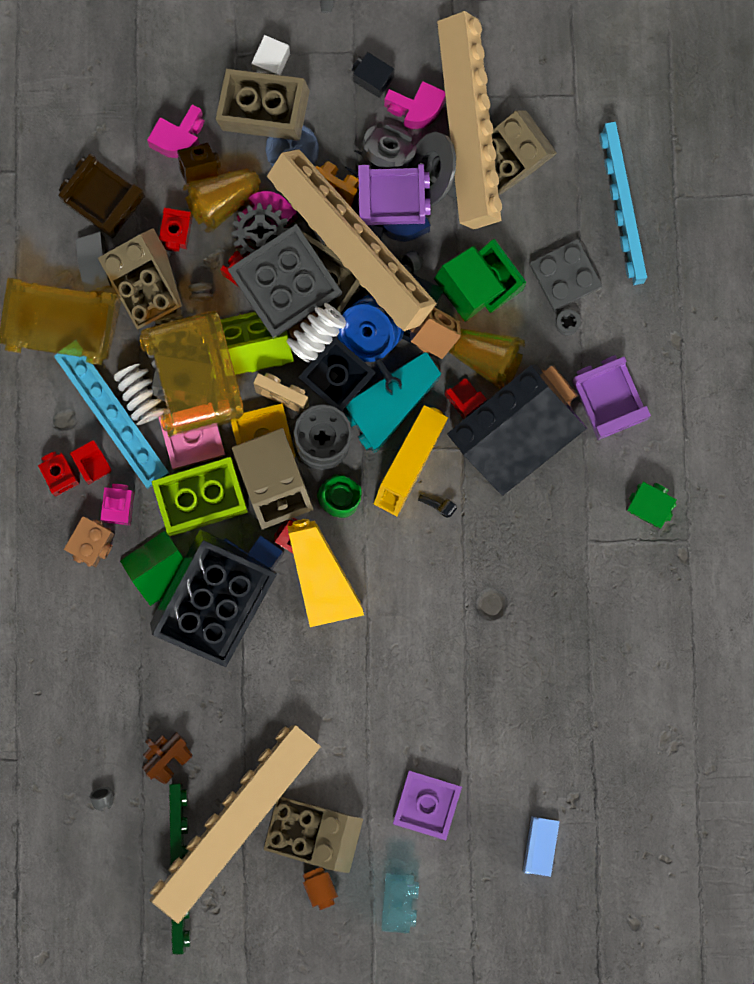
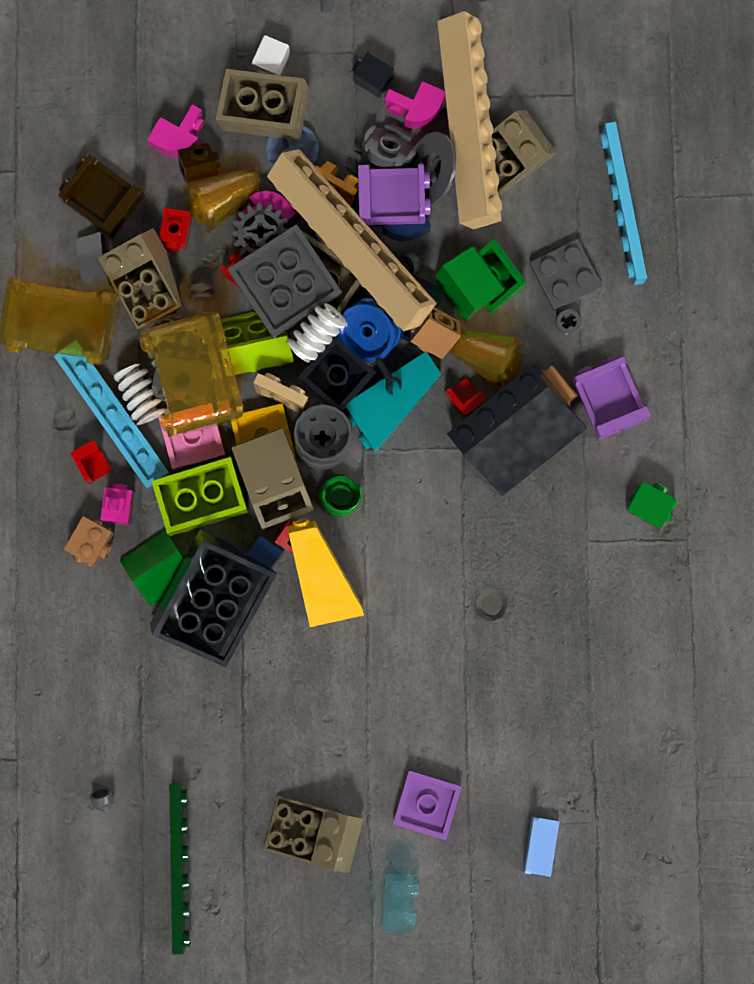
red brick [38,451,80,497] -> none
reddish brown hips [142,732,193,784] -> none
tan brick [149,725,321,923] -> none
dark orange brick [303,867,338,910] -> none
yellow slope [374,405,448,517] -> none
black hand [418,494,457,518] -> none

